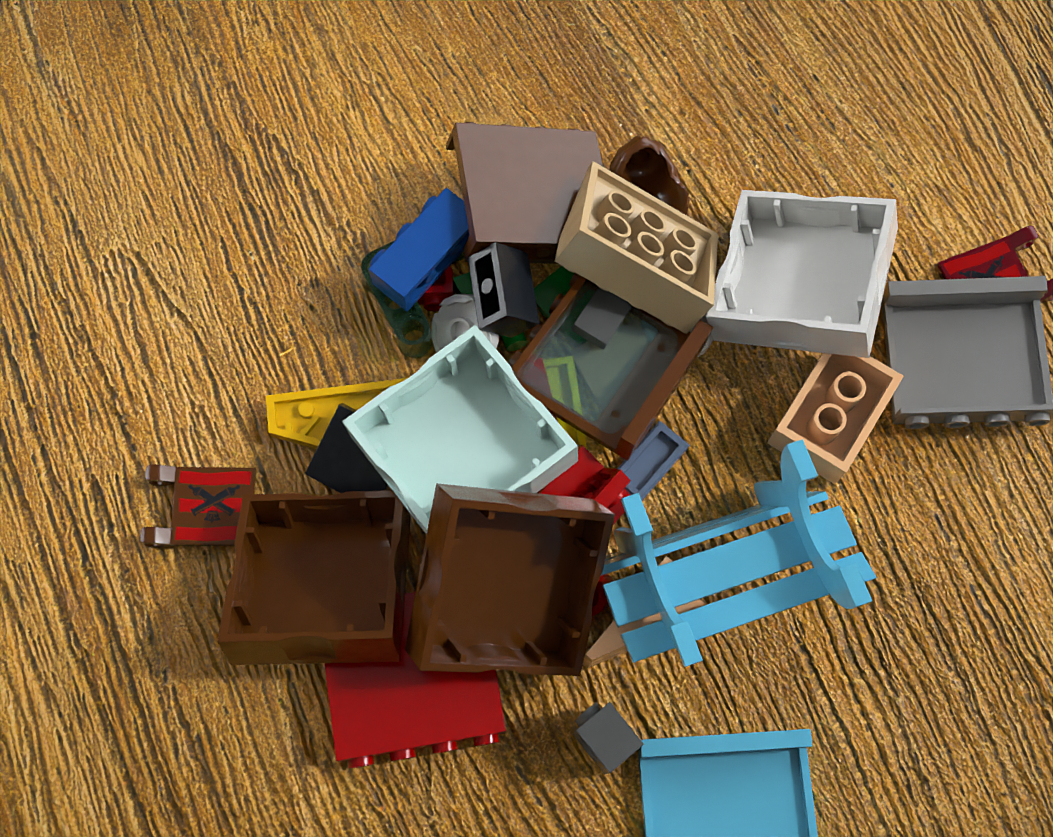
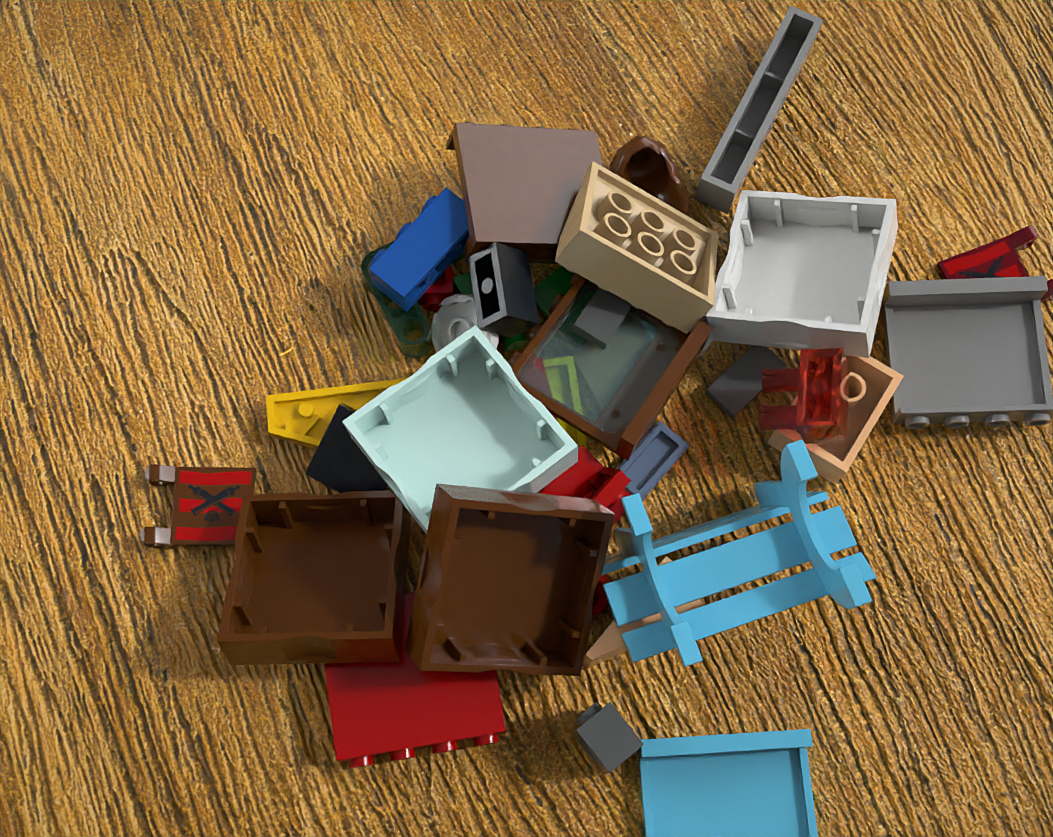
none -> light grey brick [695,5,823,214]
none -> dark grey tile [705,345,787,420]
none -> clear red brick [759,348,850,444]

